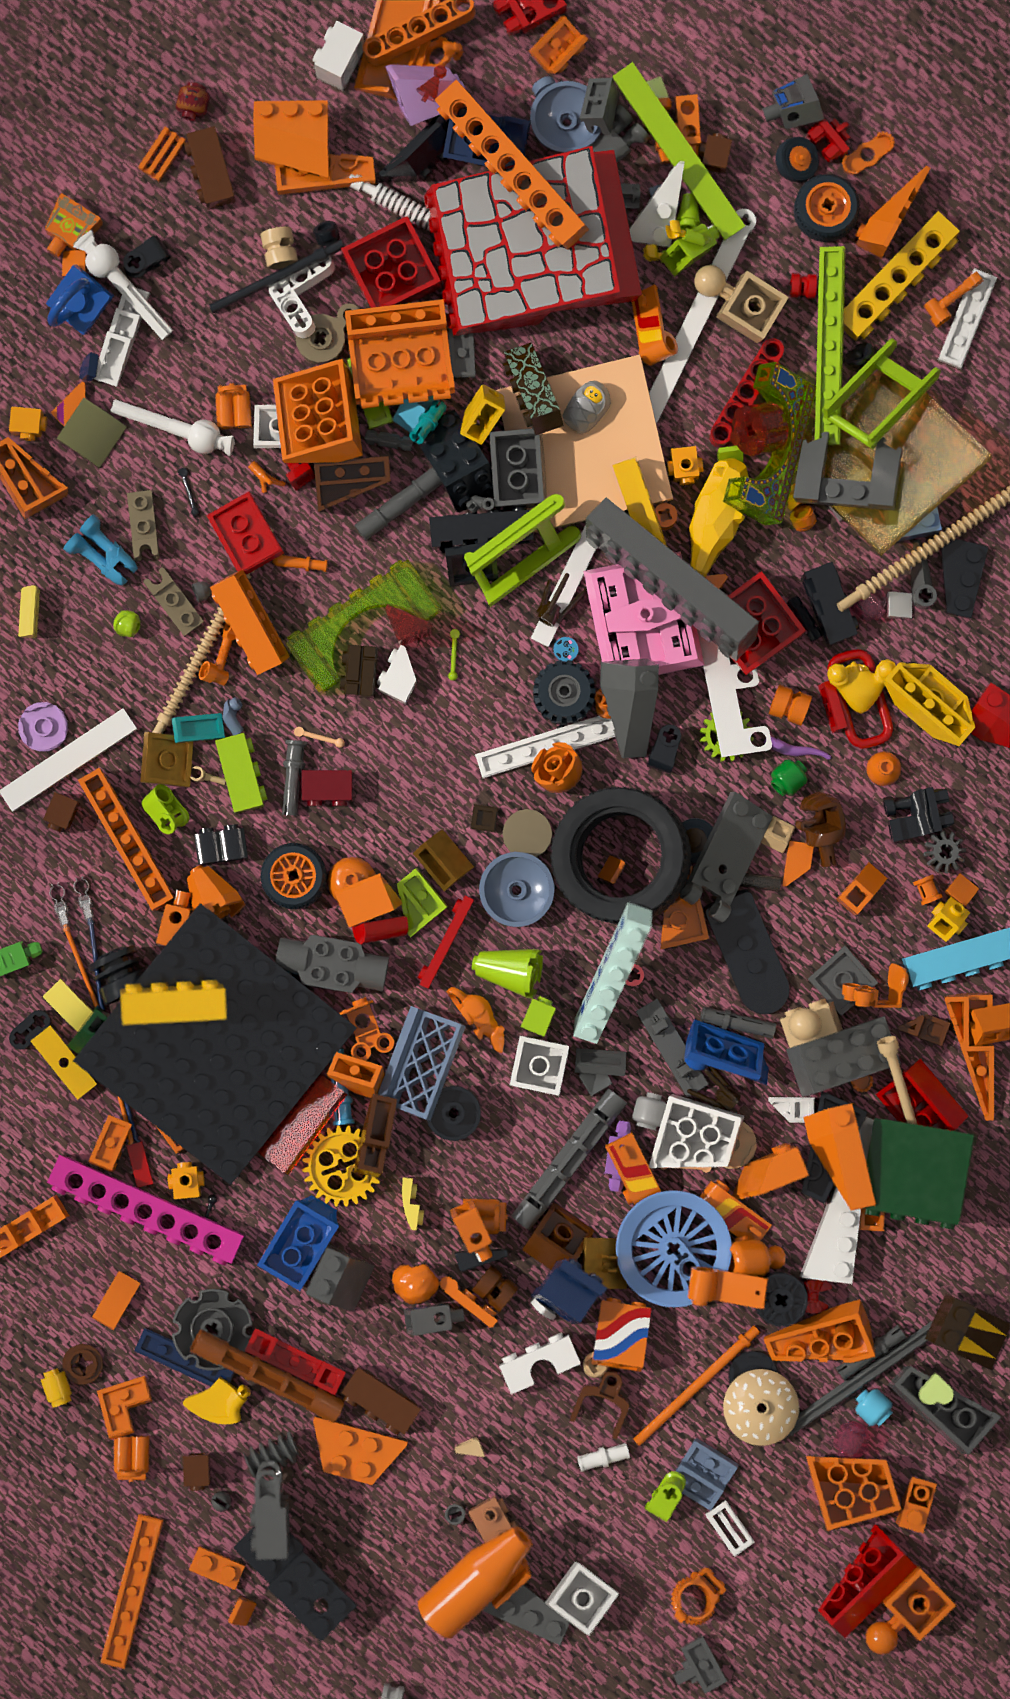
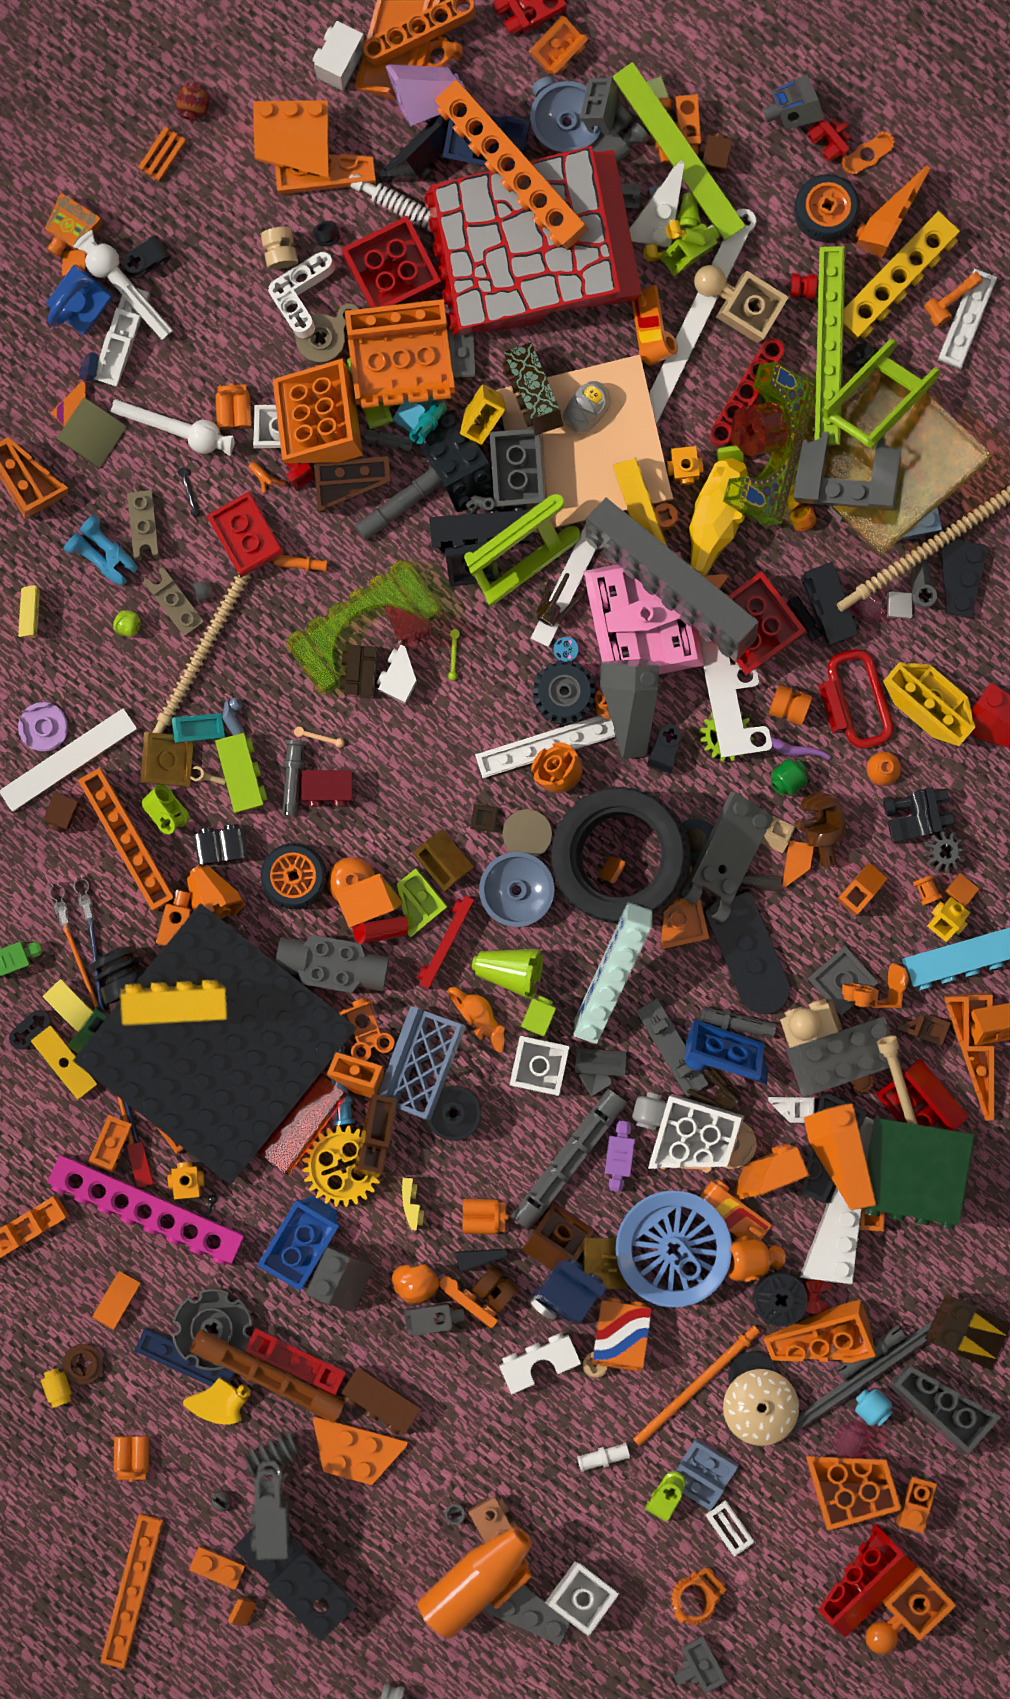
light orange brick [9,406,47,441] -> none
orange tile [97,1376,153,1440] -> none
reddish brown brick [183,1452,211,1491] -> none
reddish brown brick [184,126,236,210] -> none
orange brick [199,622,236,686] -> none
black bar [209,240,345,313] -> none
orange brick [210,569,290,675] -> none
clear red piece [416,65,447,103] -> none
orange torso [450,1200,493,1262] -> none
tan slope [455,1437,485,1457] -> none
reddish brown piece [570,1370,629,1440] -> none
orange door [605,1132,662,1205] -> none
coral bush [625,964,644,986] -> none
orange door [688,1266,768,1309] -> none
black wheel [775,137,819,182] -> none
yellow head [827,659,896,714] -> none
yellowish green tile [919,1373,954,1405] -> none

